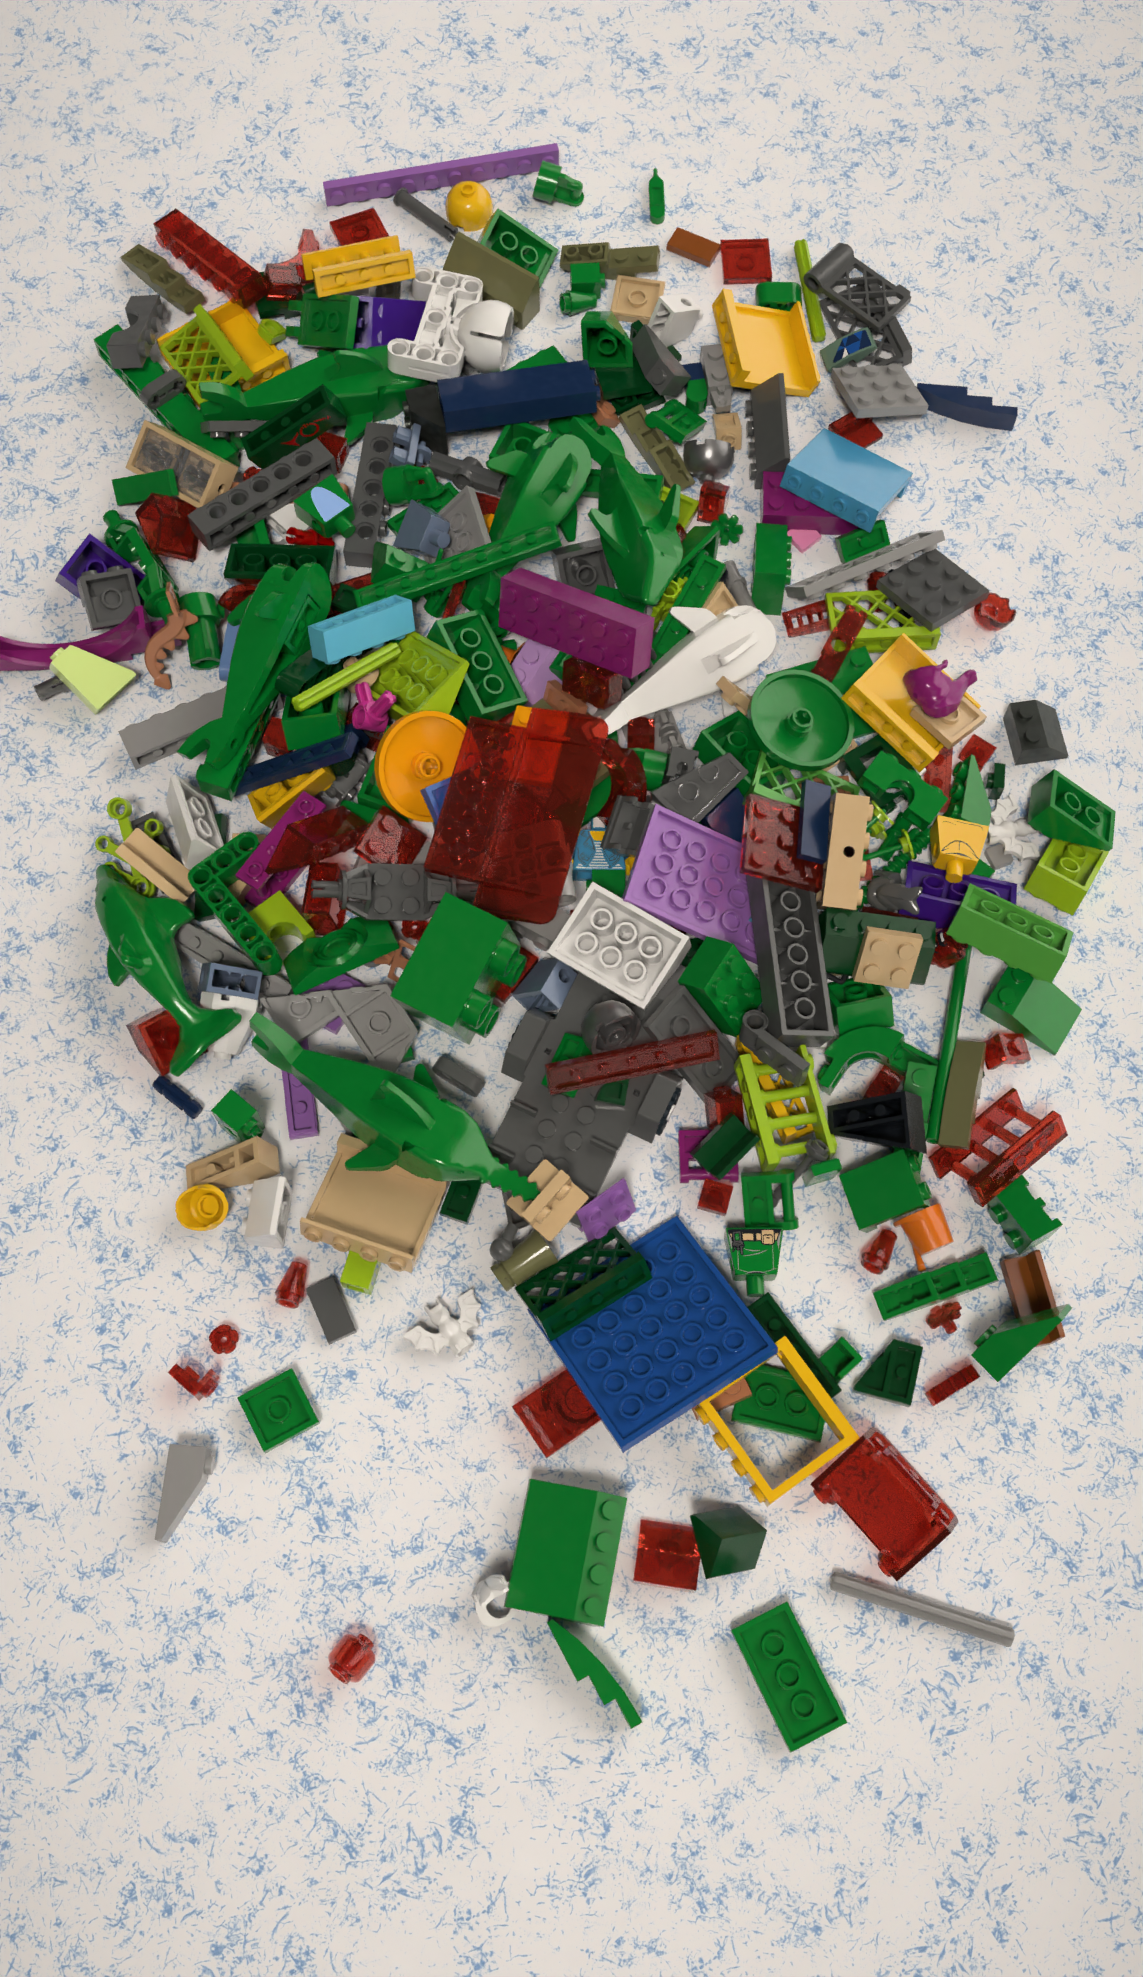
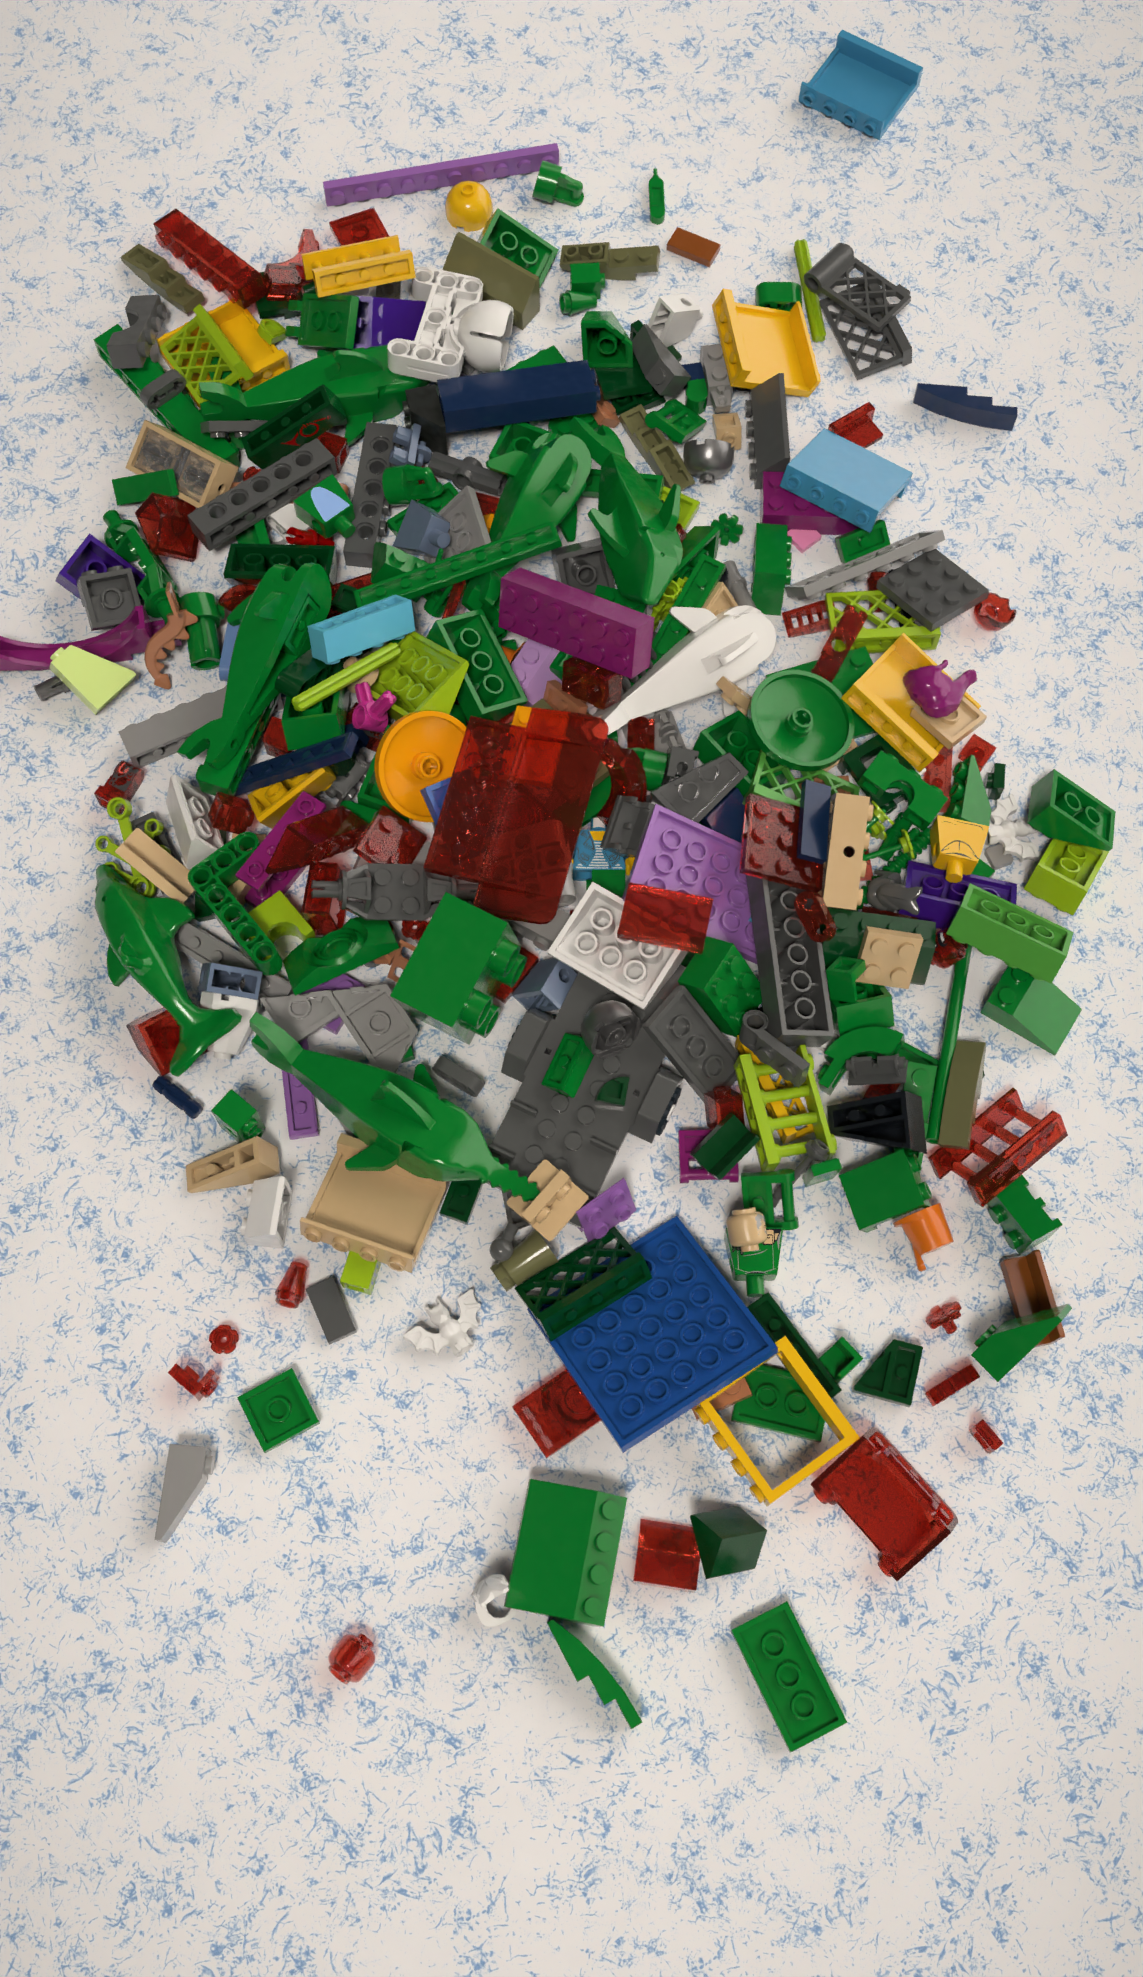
yellow hair [175,1184,228,1231] -> none
dark grey pin [393,187,458,242] -> none
clear red tile [545,1029,720,1095] -> none
tan tile [610,275,665,325] -> none
clear red slope [697,481,730,524] -> none
clear red plate [697,1178,734,1216] -> none
clear red tile [720,238,772,285] -> none
slope [820,327,877,373] -> none
light grey axle [830,1572,1015,1647] -> none
light grey plate [831,363,928,418] -> none
clear red cone [861,1229,897,1275] -> none
green slope [873,1252,999,1321] -> none
clear red bracket [985,1034,1031,1070] -> none
pearl dark grey slope [1003,700,1068,765] -> none
none -> clear red leg [94,760,144,814]
none -> clear red brick [208,792,254,834]
none -> clear red tile [617,882,713,954]
none -> tan head [726,1207,767,1252]
none -> clear red beam [794,891,836,942]
none -> dark azure panel [798,30,923,140]
none -> green panel [826,956,866,1003]
none -> dark grey hinge [846,1054,908,1086]
none -> clear red tile [969,1419,1004,1454]

